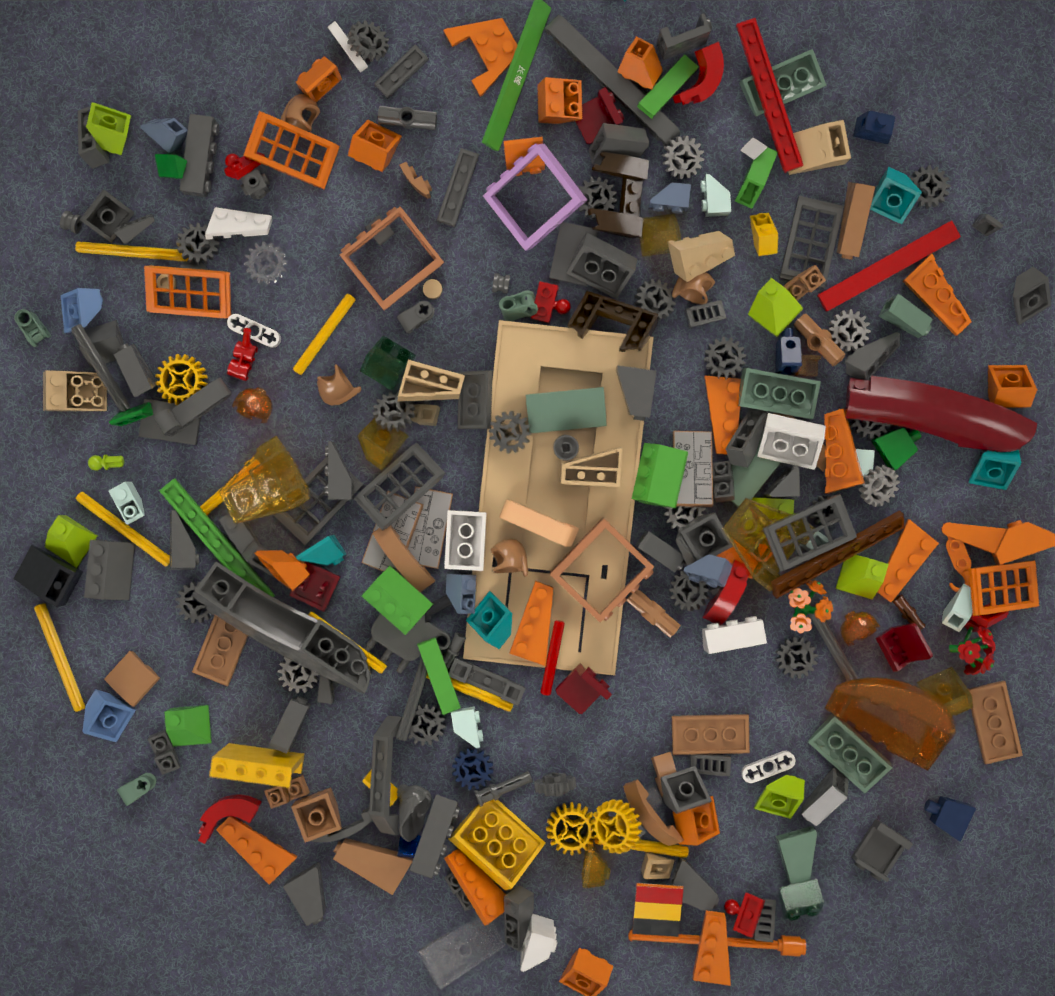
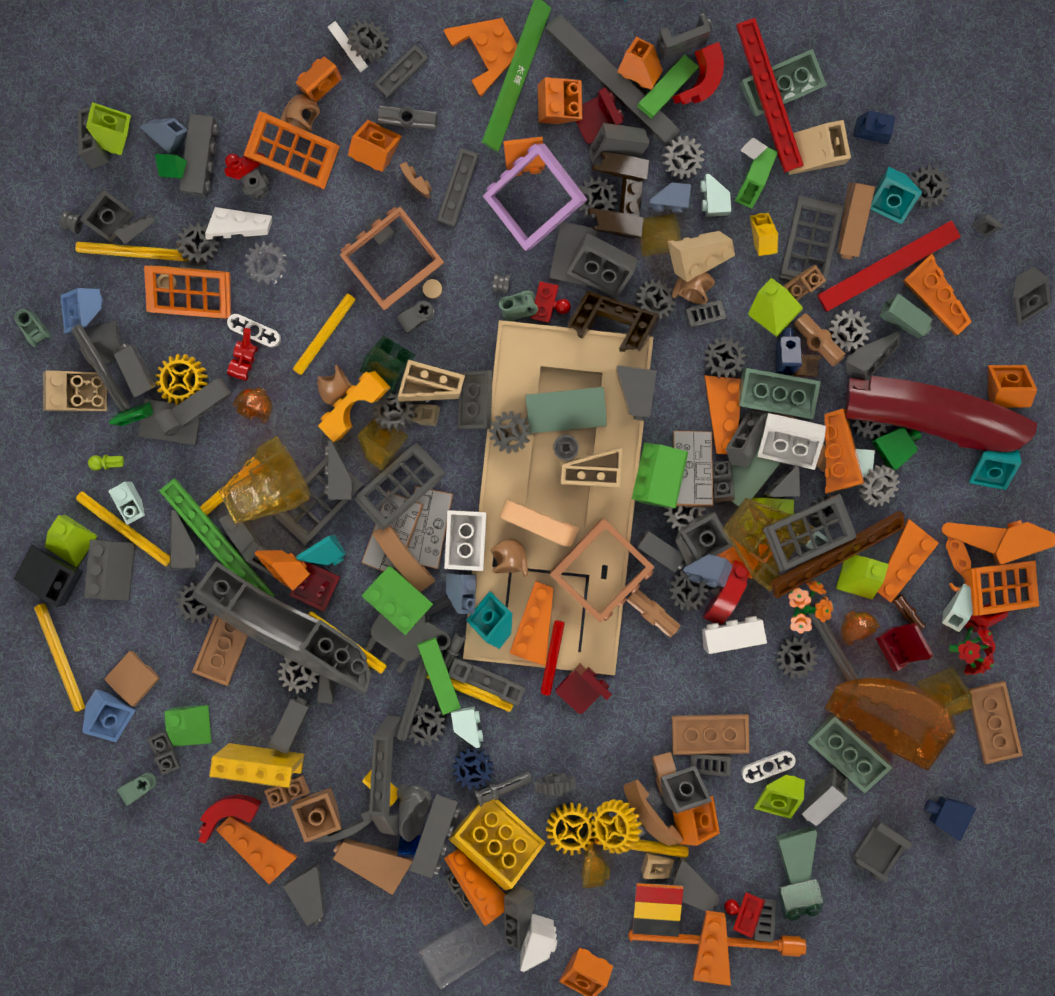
none -> light orange arch [318,371,391,443]

